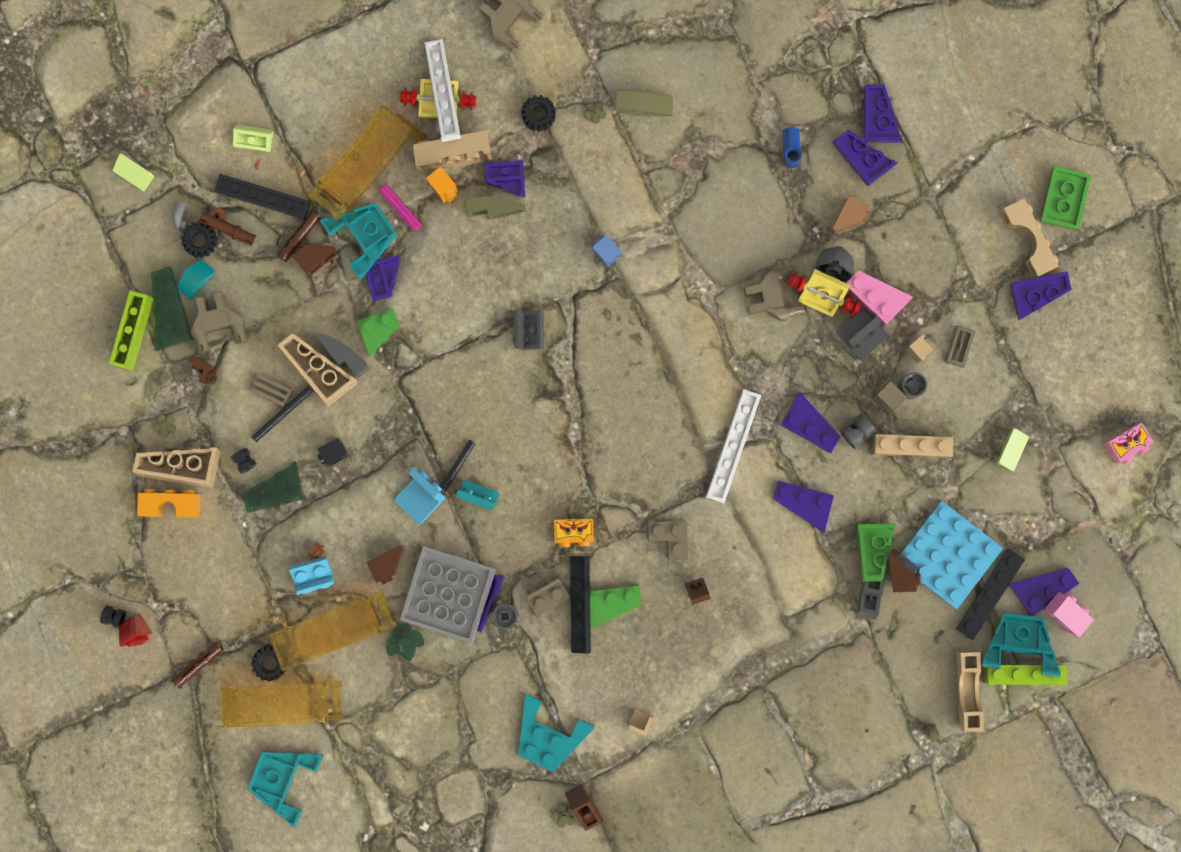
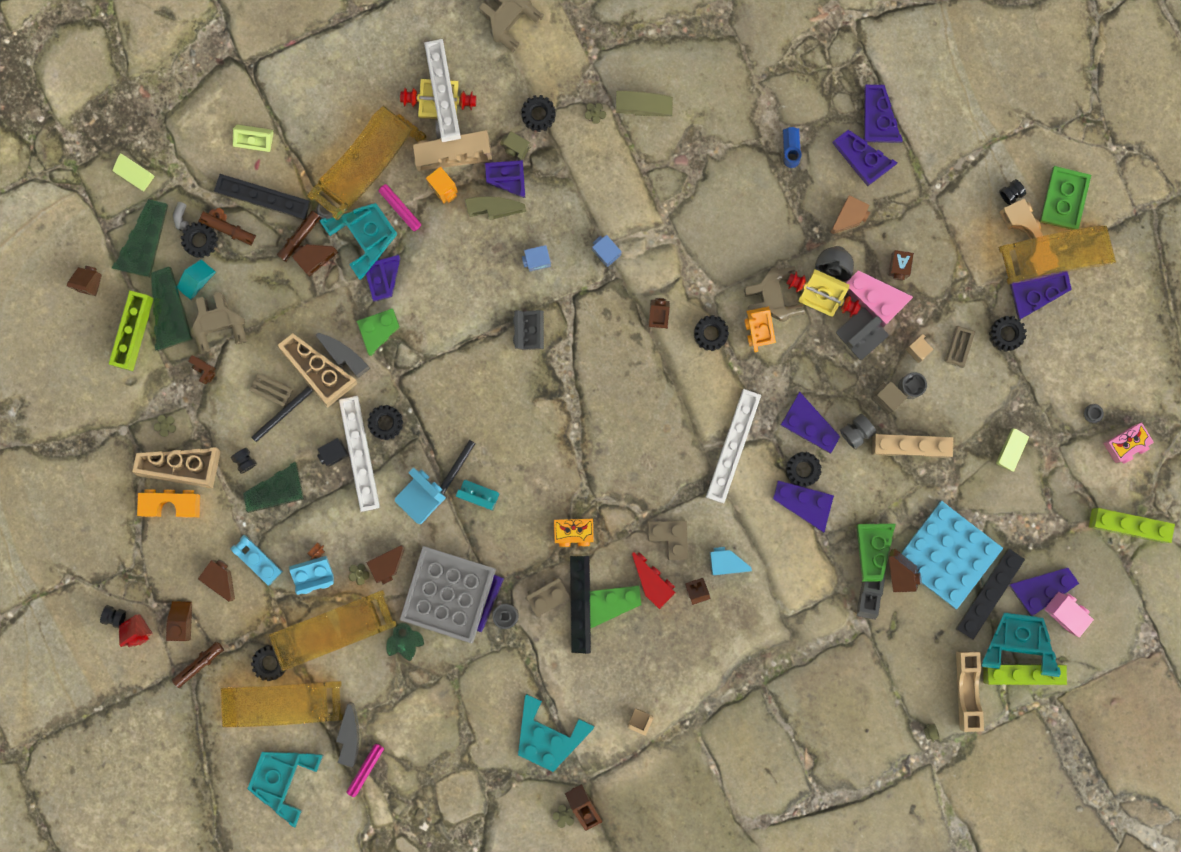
none -> reddish brown slope [67,266,102,296]
none -> clear green wing [112,199,168,278]
none -> reddish brown slope [166,601,192,641]
none -> reddish brown slope [198,559,235,602]
none -> medium azure plate [230,535,283,586]
none -> dark grey slope [336,702,360,767]
none -> white tile [339,396,380,512]
none -> dark pink axle [346,744,384,797]
none -> olive plant [348,564,369,585]
none -> black tyre [367,405,404,440]
none -> olive brick [500,131,531,161]
none -> medium blue brick [522,245,551,272]
none -> red slope [632,552,676,609]
none -> reddish brown bracket [649,298,670,329]
none -> black tyre [694,315,729,351]
none -> medium azure slope [709,547,752,575]
none -> light orange bracket [744,306,776,352]
none -> black tyre [786,452,822,487]
none -> reddish brown brick [888,250,914,281]
none -> black tyre [989,316,1027,352]
none -> clear yellow windscreen [998,226,1116,285]
none -> black wheel [999,179,1027,205]
none -> dark grey plate [1084,404,1104,423]
none -> lime brick [1089,508,1175,543]

